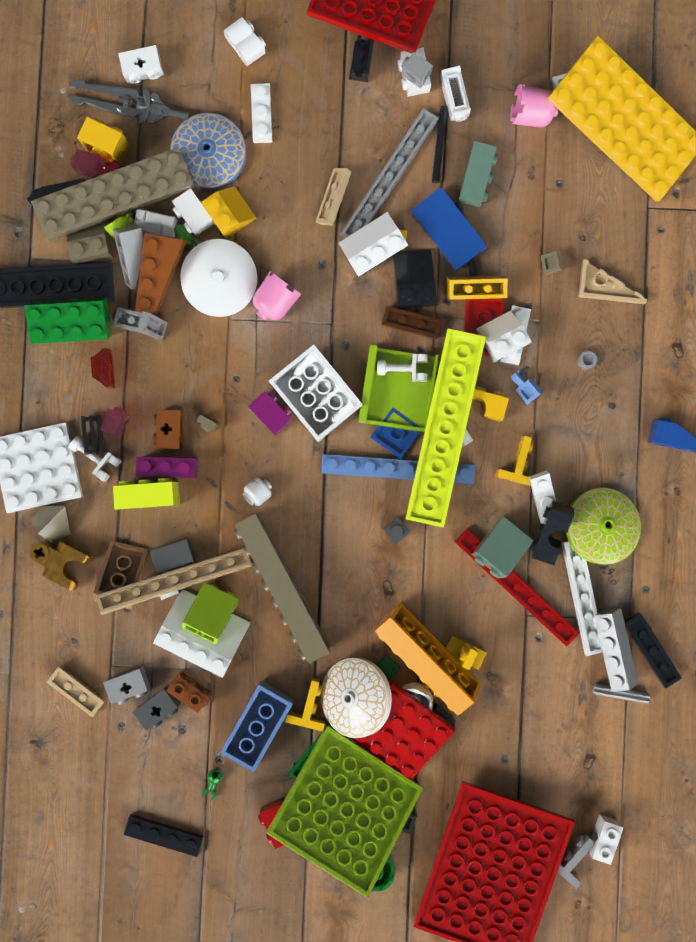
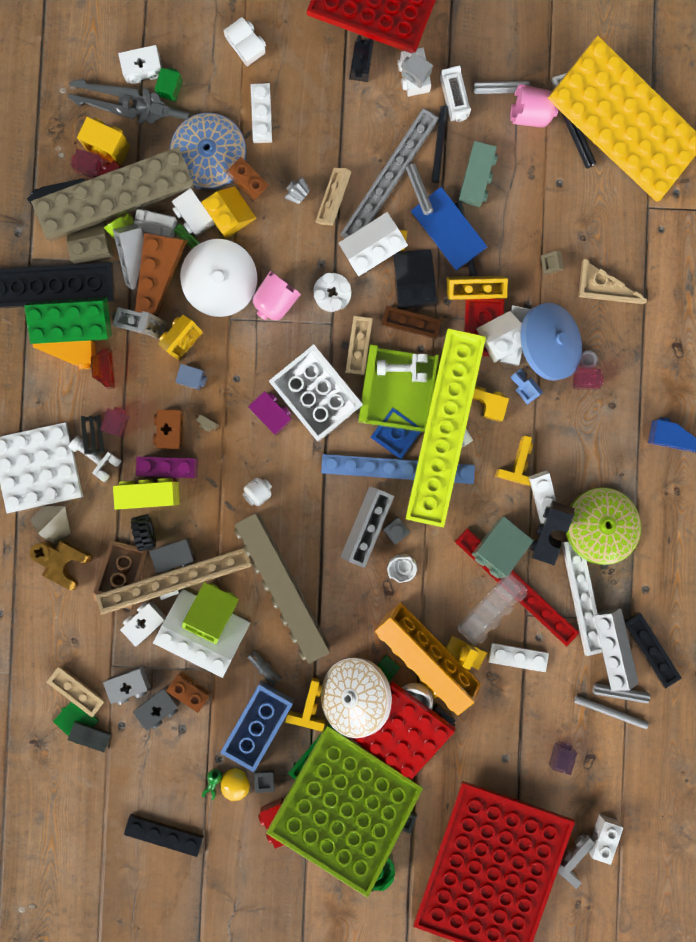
none -> light orange slope [33,340,97,369]
none -> green piece [52,702,99,744]
none -> pearl dark grey tile [68,720,112,753]
none -> white brick [120,601,166,647]
none -> black tyre [131,514,156,551]
none -> green brick [155,67,183,102]
none -> yellow slope [158,315,203,361]
none -> sand blue brick [175,364,207,391]
none -> yellow hair [221,768,250,801]
none -> dark orange brick [226,157,269,201]
none -> dark grey pin [247,650,282,686]
none -> dark grey plate [254,770,275,793]
none -> light grey piece [285,177,310,204]
none -> white plate [313,273,351,312]
none -> light grey brick [340,487,394,568]
none -> tan plate [345,316,373,376]
none -> white hair [387,554,418,583]
none -> light grey axle [406,163,434,215]
none -> clear brick [457,572,528,646]
none -> light grey axle [474,81,530,94]
none -> white plate [488,643,549,672]
none -> medium blue dish [521,303,582,381]
none -> clear purple brick [549,742,577,775]
none -> black axle [561,112,596,169]
none -> clear pink brick [573,368,604,390]
none -> light grey bar [574,695,649,729]

